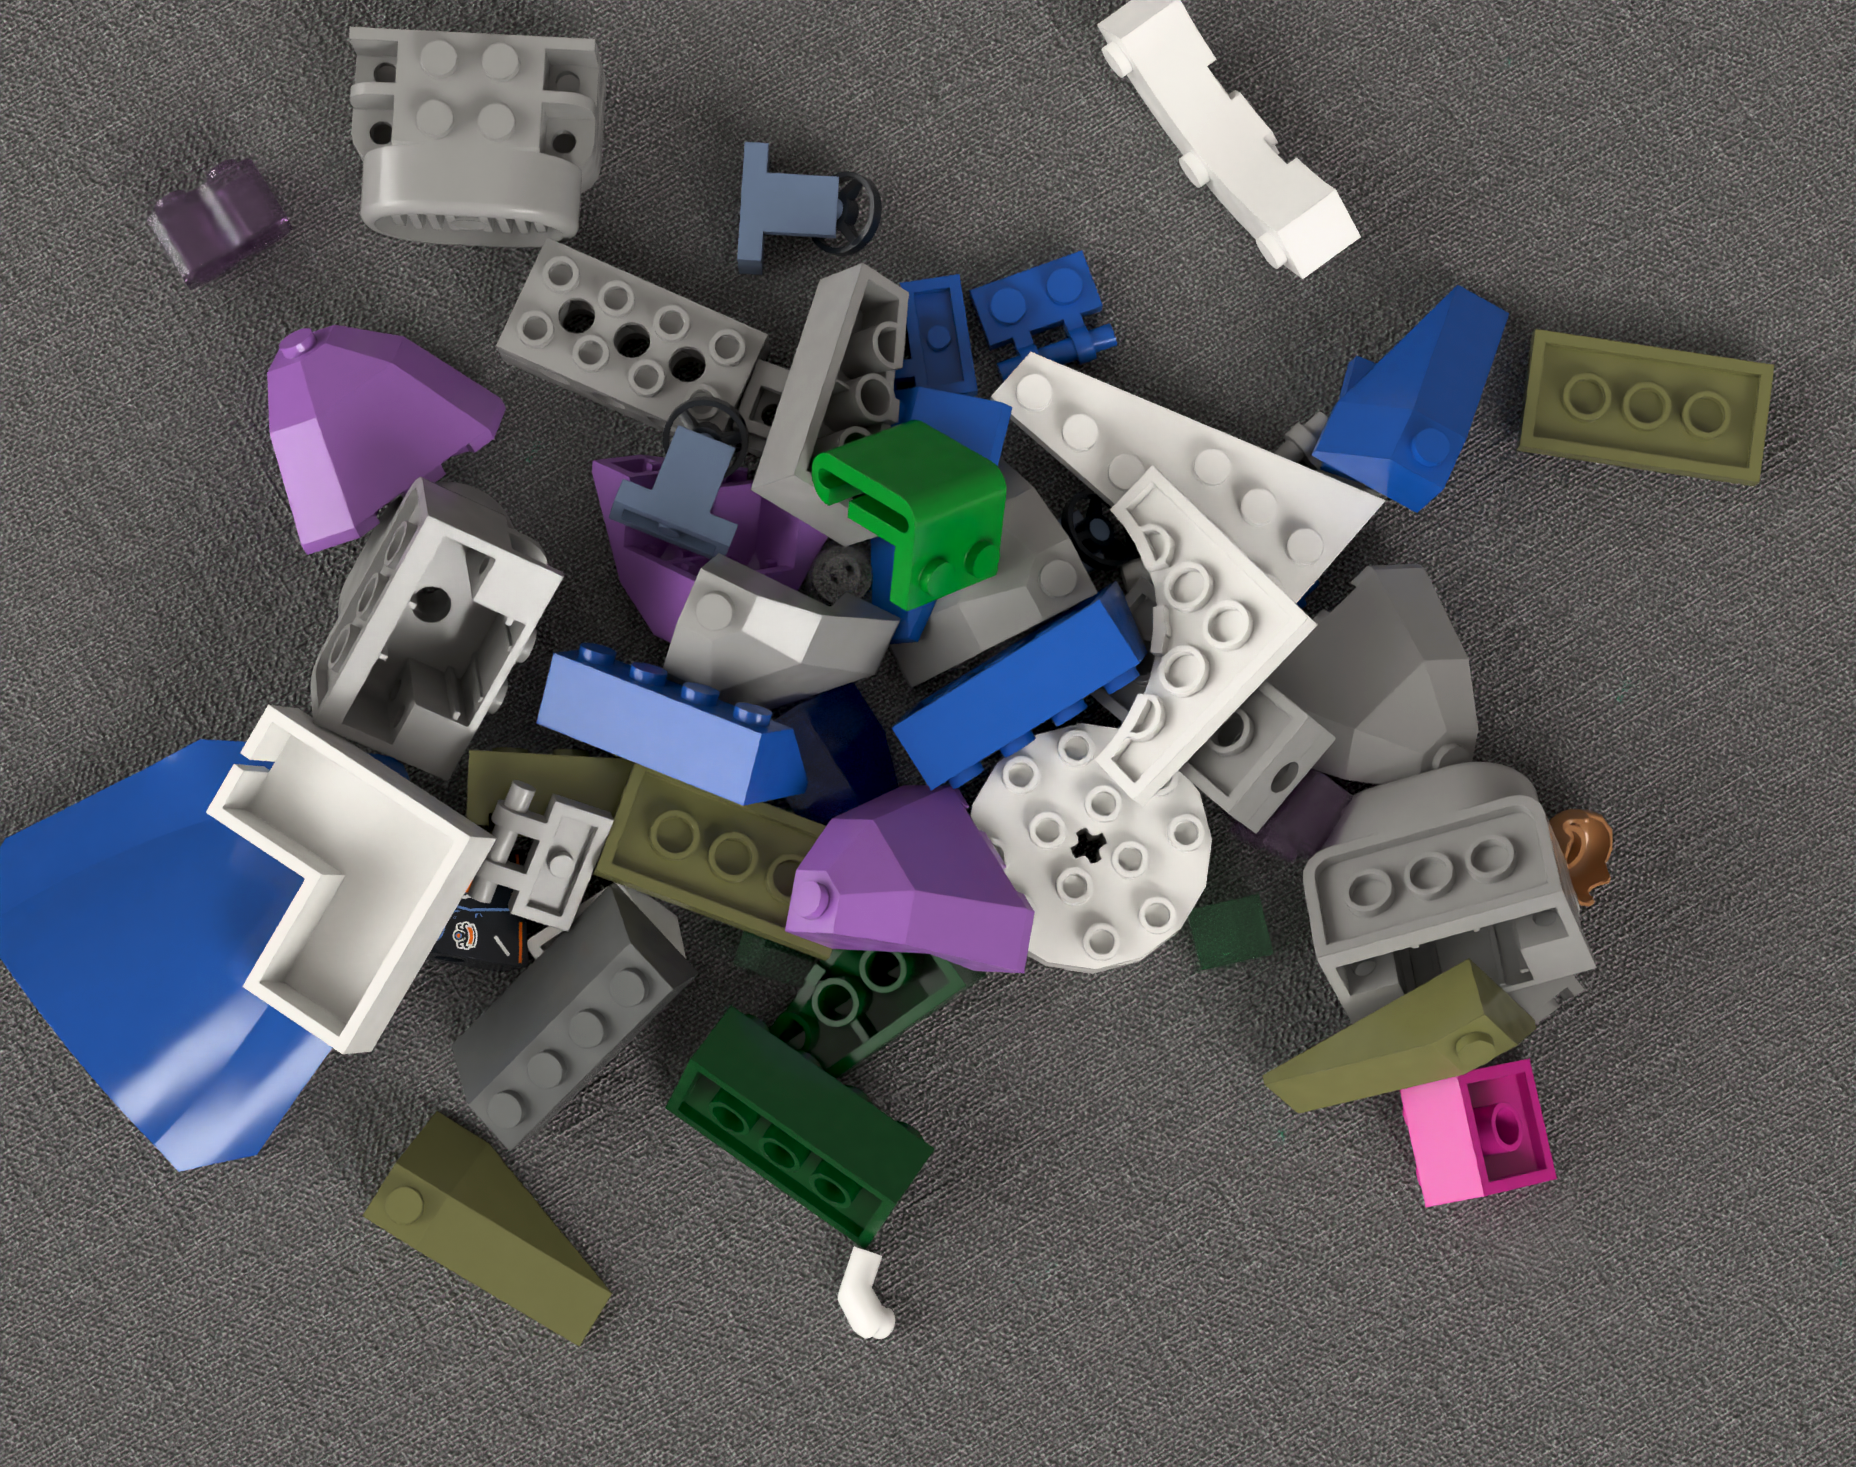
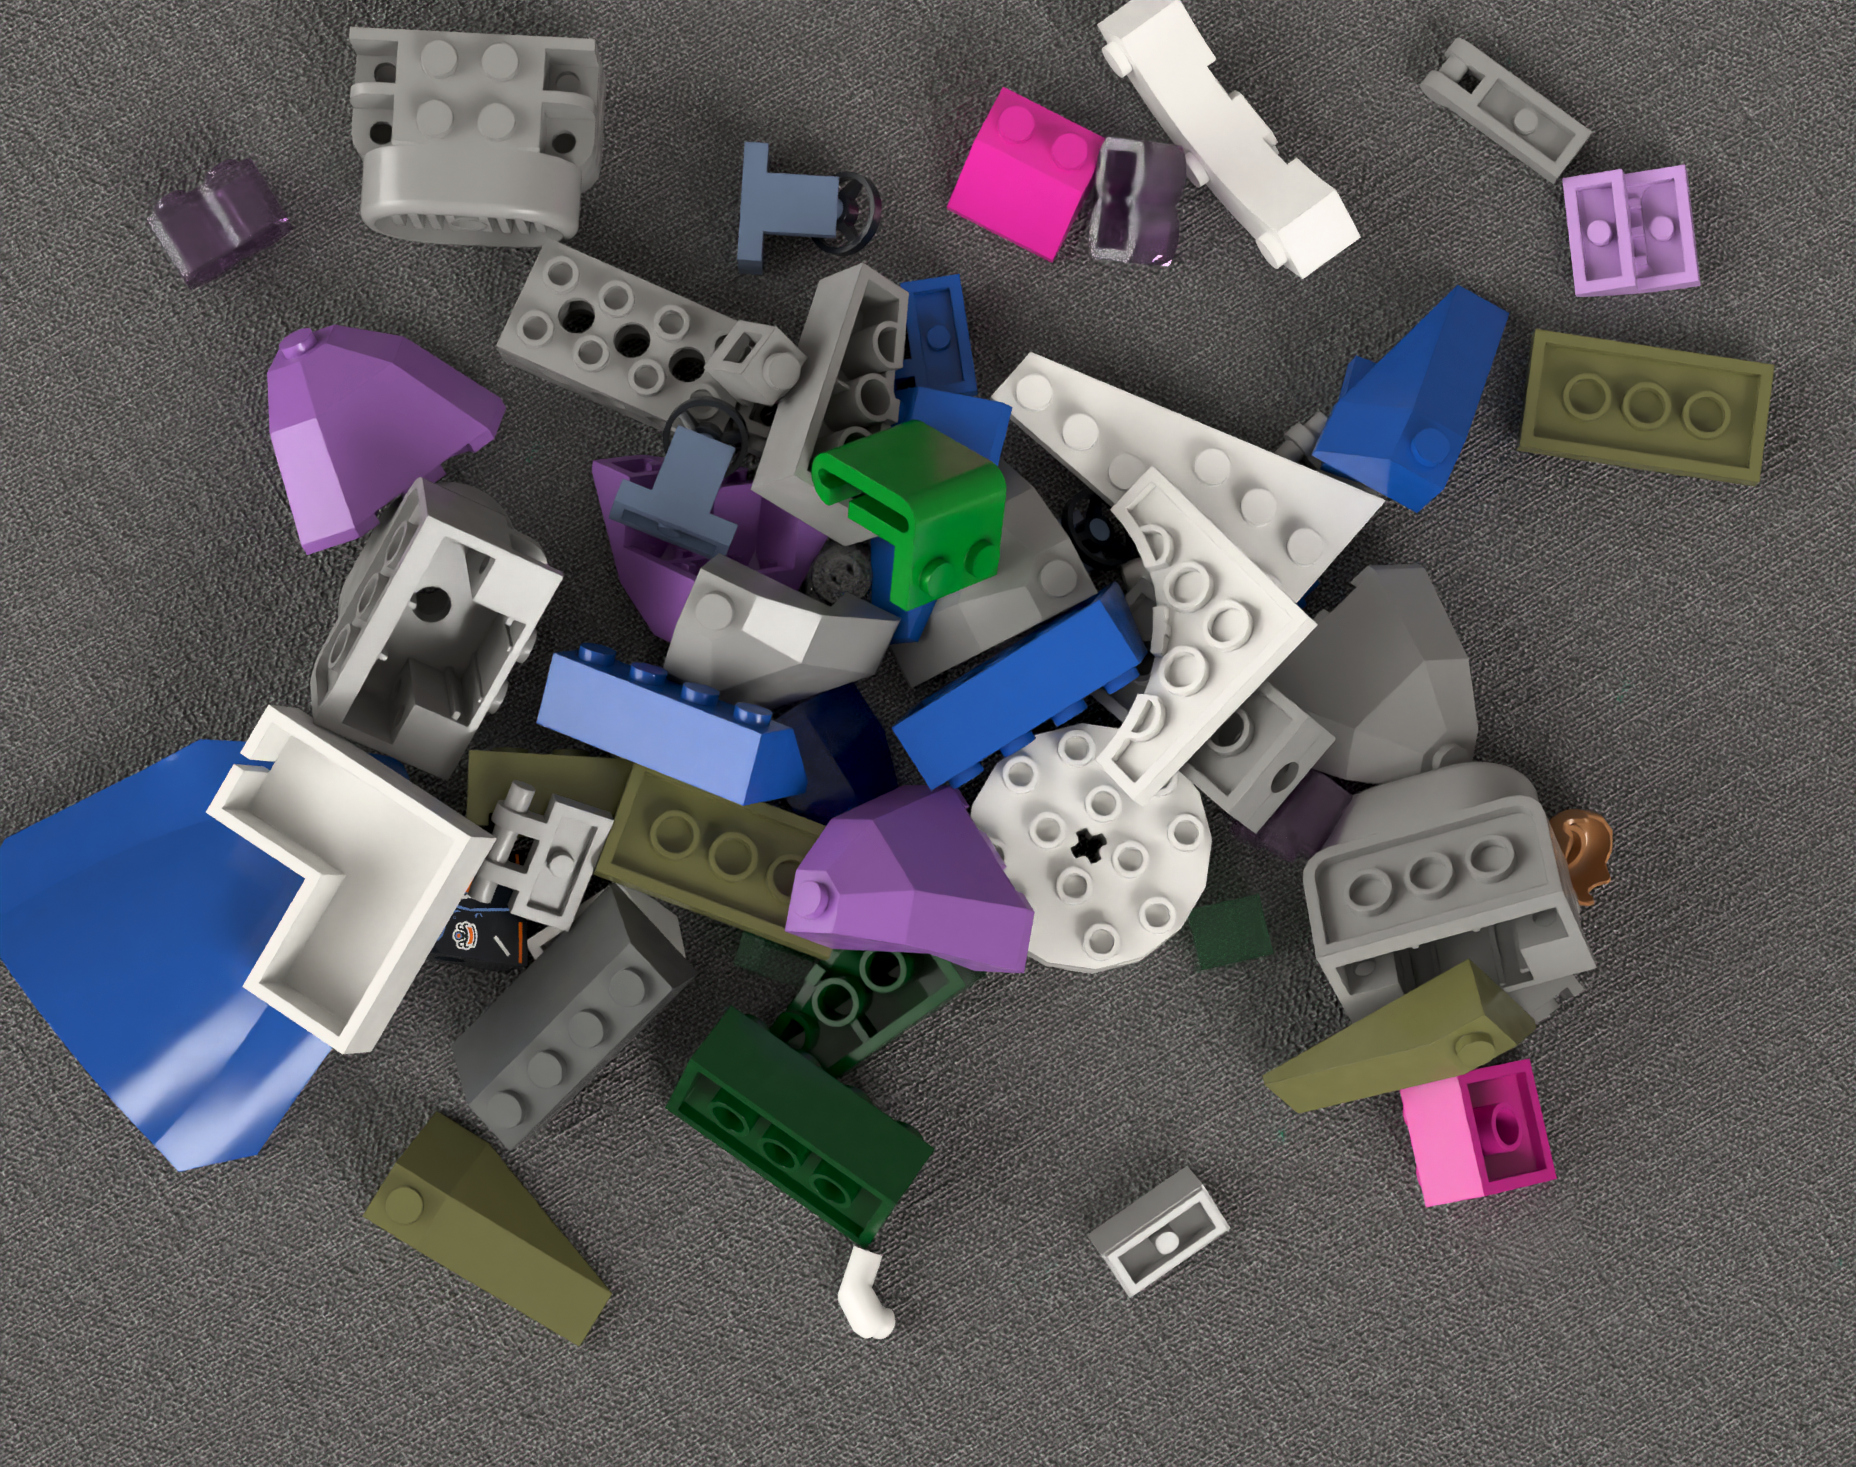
blue plate [969,250,1117,383] -> none
none -> light grey brick [703,320,808,407]
none -> dark pink slope [947,87,1110,263]
none -> light grey slope [1088,1167,1230,1298]
none -> clear purple brick [1089,137,1186,266]
none -> light grey plate [1420,38,1592,185]
none -> lavender slope [1562,164,1701,297]

